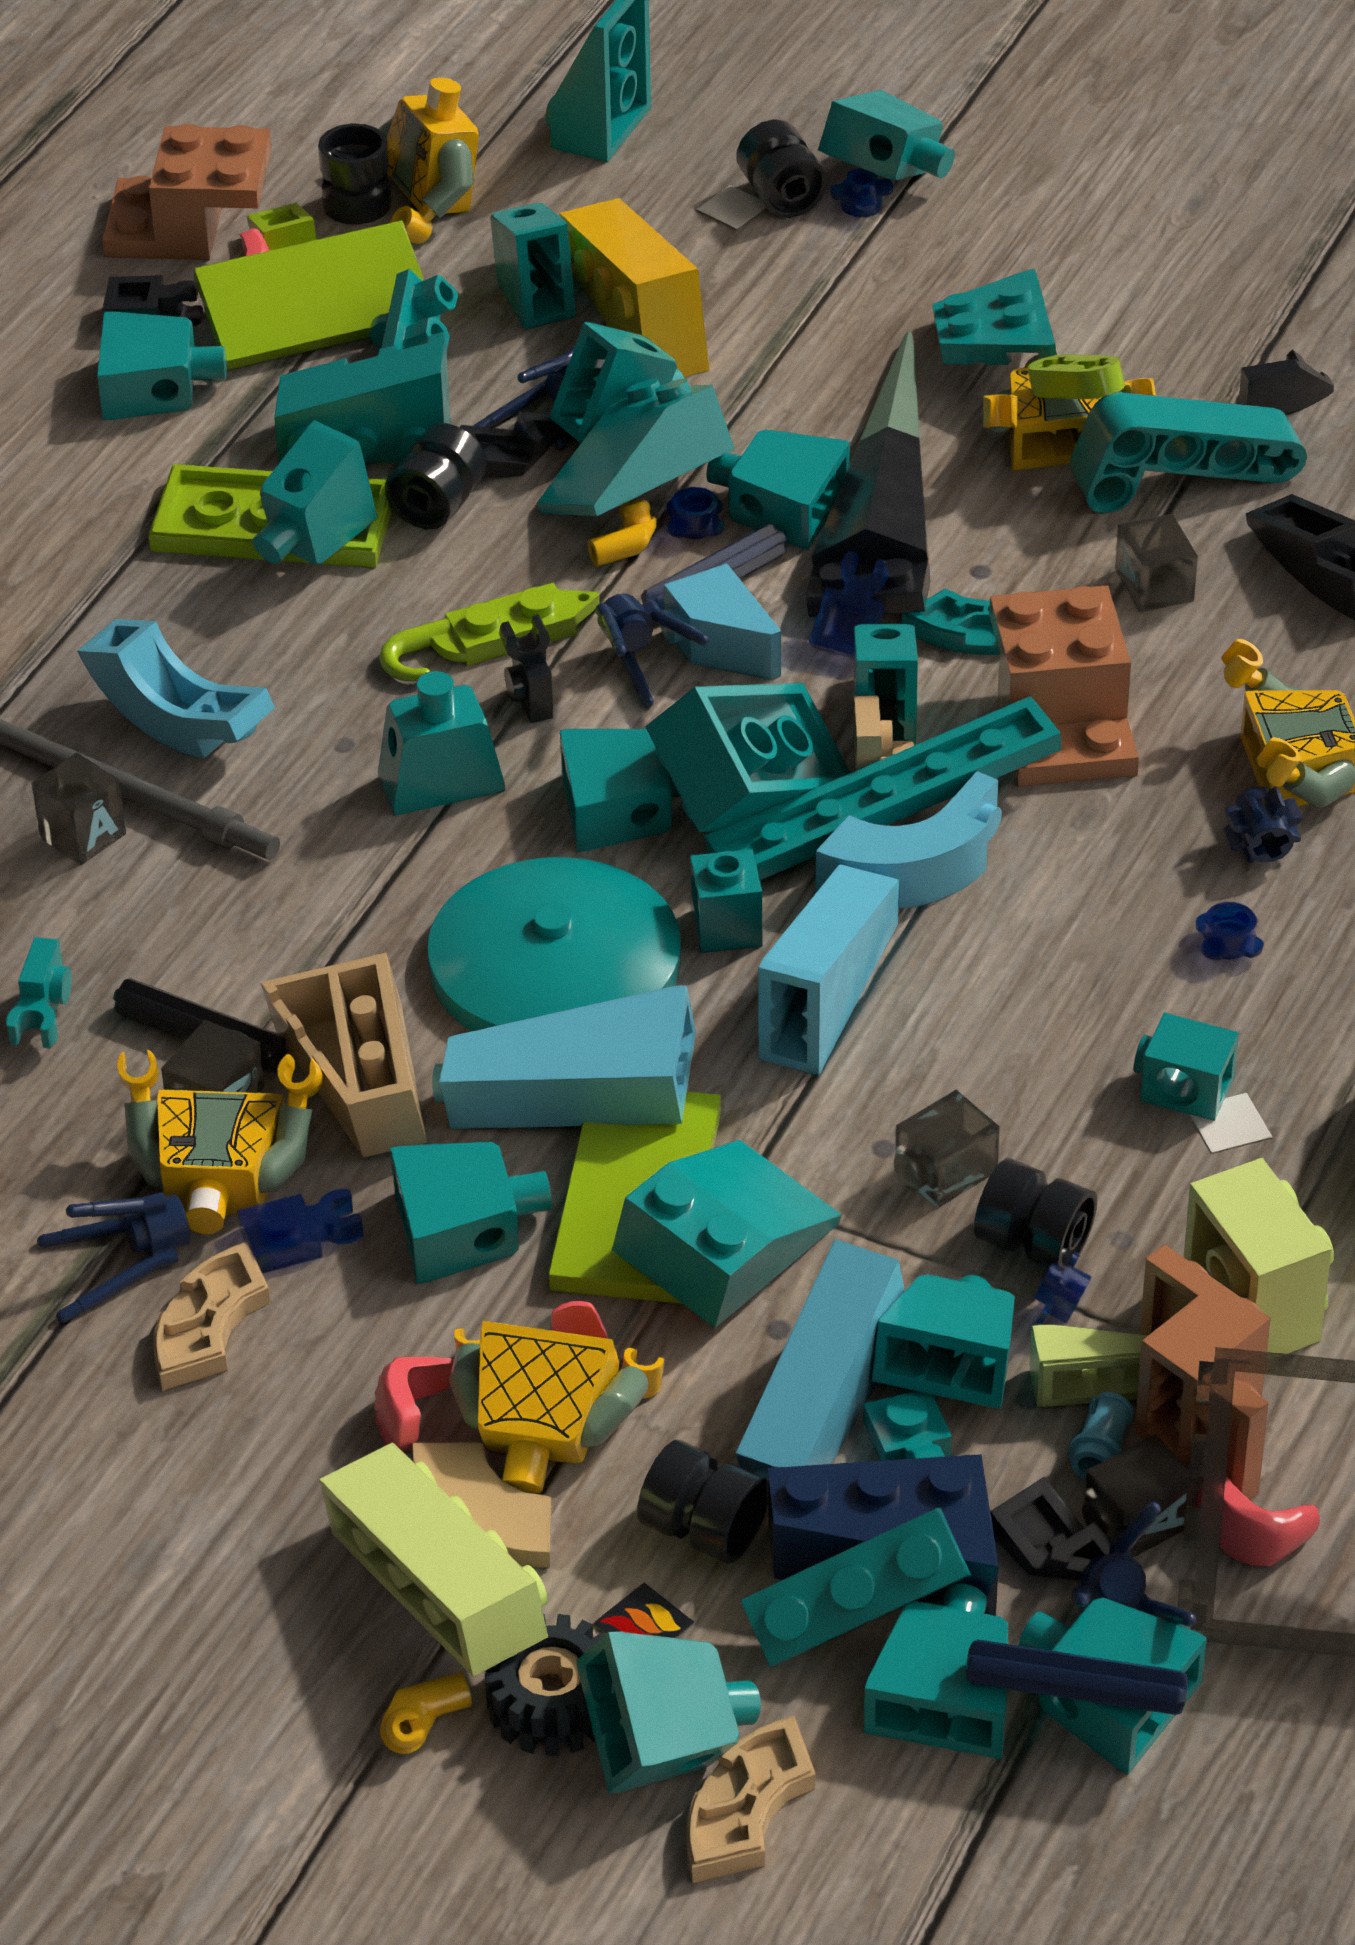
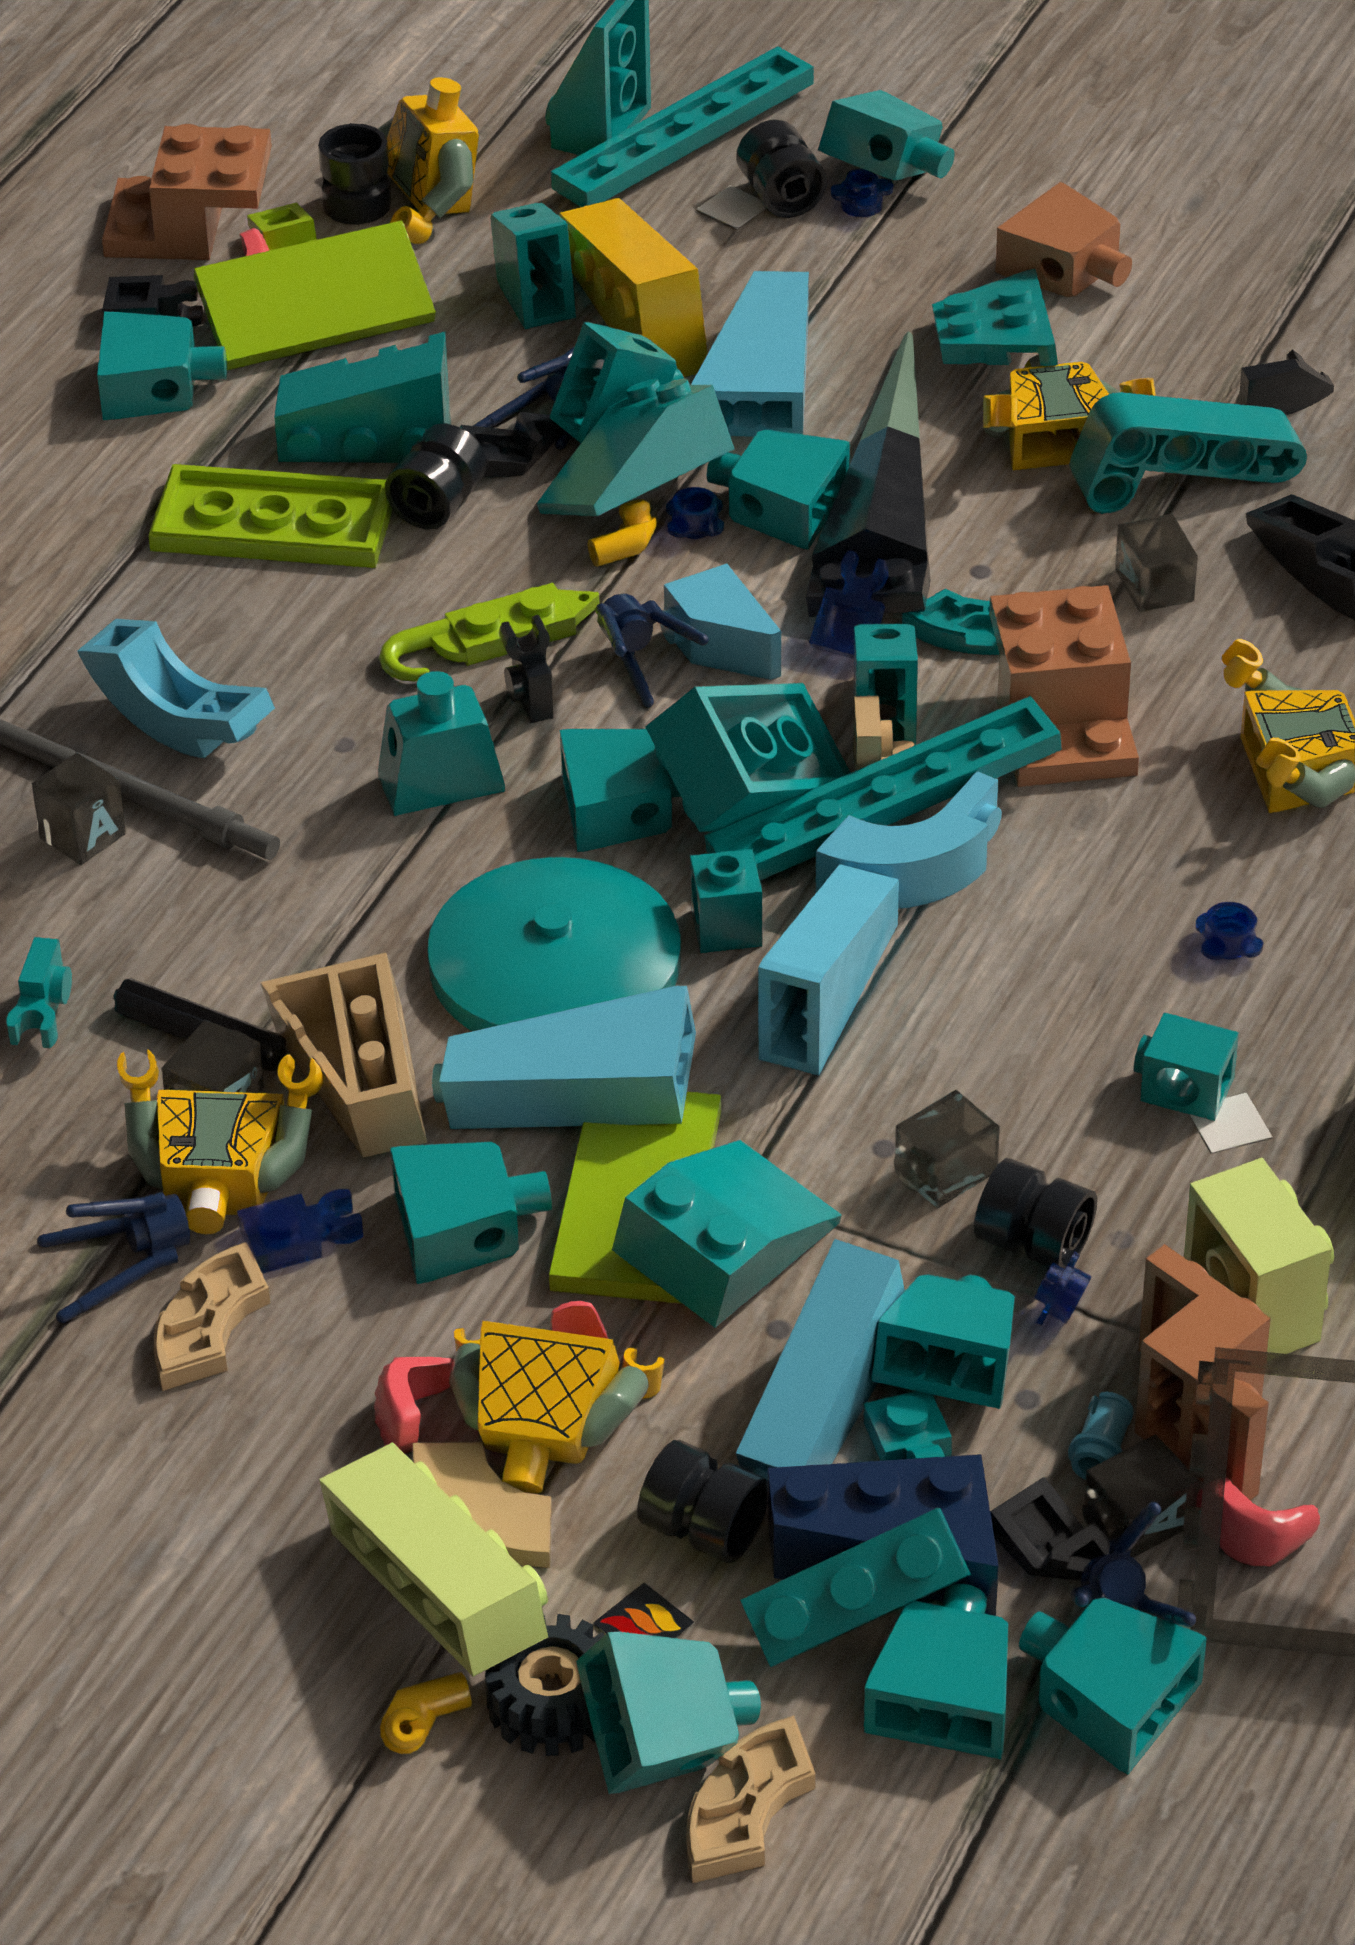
teal torso [253,420,377,564] -> none
teal hips [369,269,458,350] -> none
dark blue axle [641,524,787,610] -> none
dark blue axle [966,1639,1188,1715] -> none
lime beam [1027,354,1125,399] -> none
yellowish green slope [1029,1325,1147,1407] -> none
dark blue gear [1223,786,1303,863] -> none
none -> teal plate [551,46,814,207]
none -> medium azure slope [691,271,809,437]
none -> nougat torso [995,182,1132,297]

